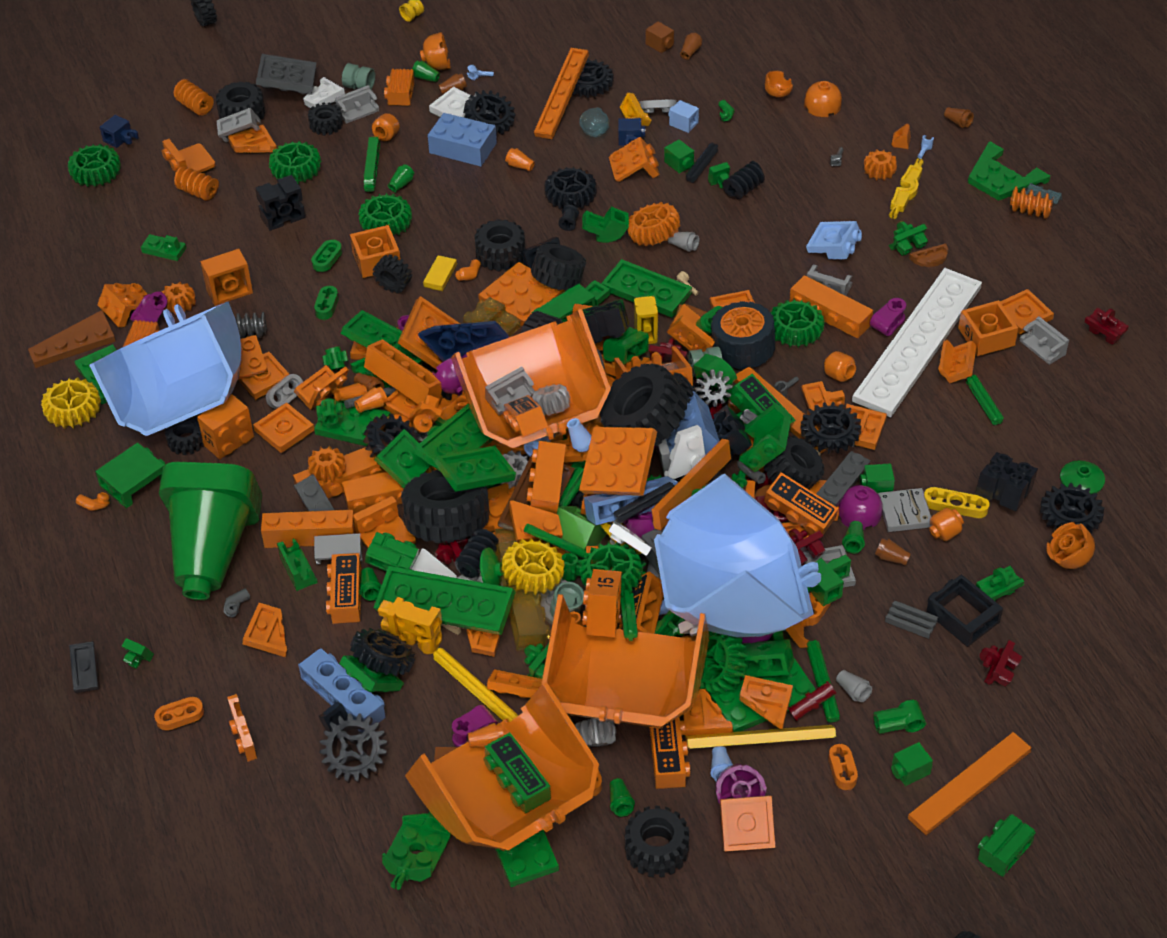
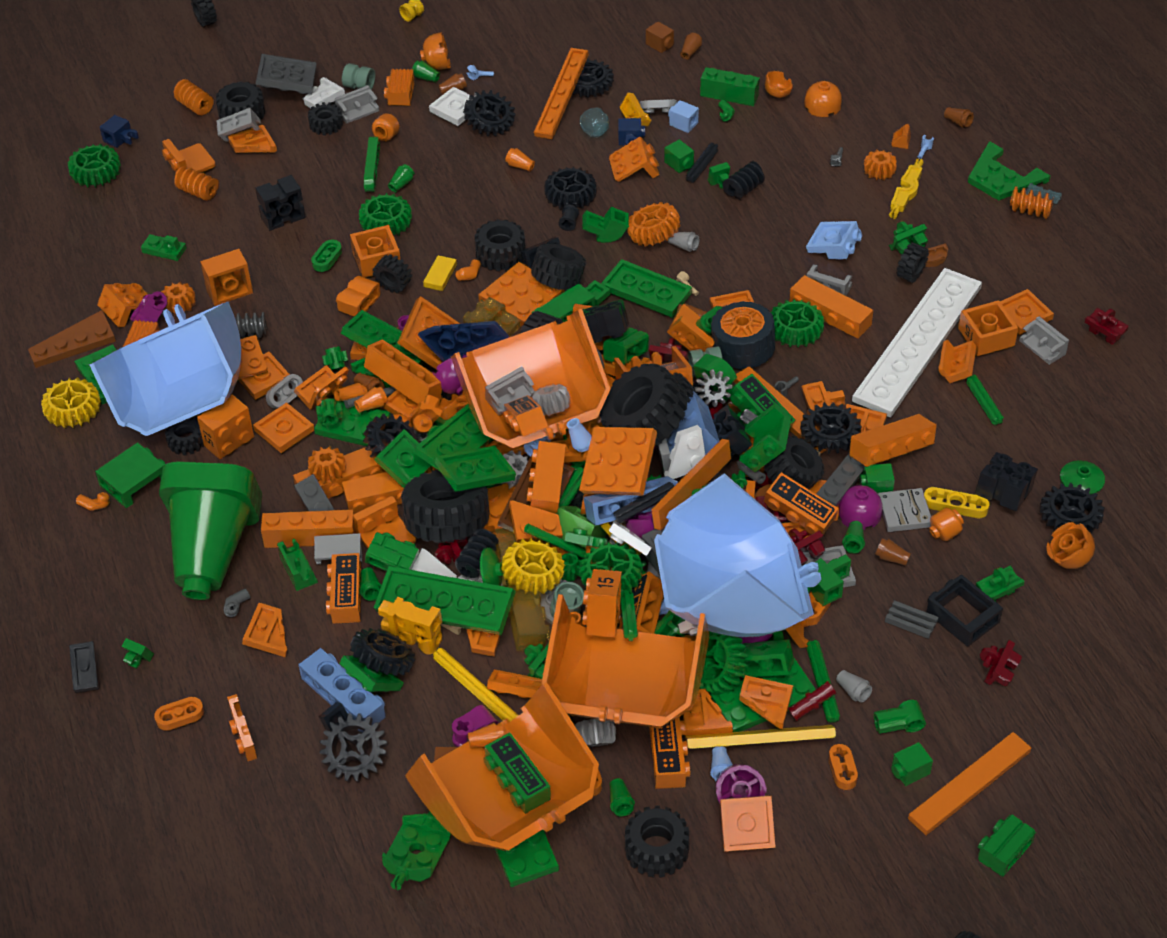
green gear [269,141,321,183] -> none
green beam [314,286,339,320] -> none
medium blue brick [428,113,497,166] -> none
yellow brick [634,296,658,344] -> none
orange head [824,351,856,382] -> none
magenta piece [870,298,906,336] -> none
none -> orange brick [336,276,381,316]
none -> green plate [565,528,608,547]
none -> green brick [700,67,760,106]
none -> orange brick [849,414,936,467]
none -> black tyre [896,243,929,283]

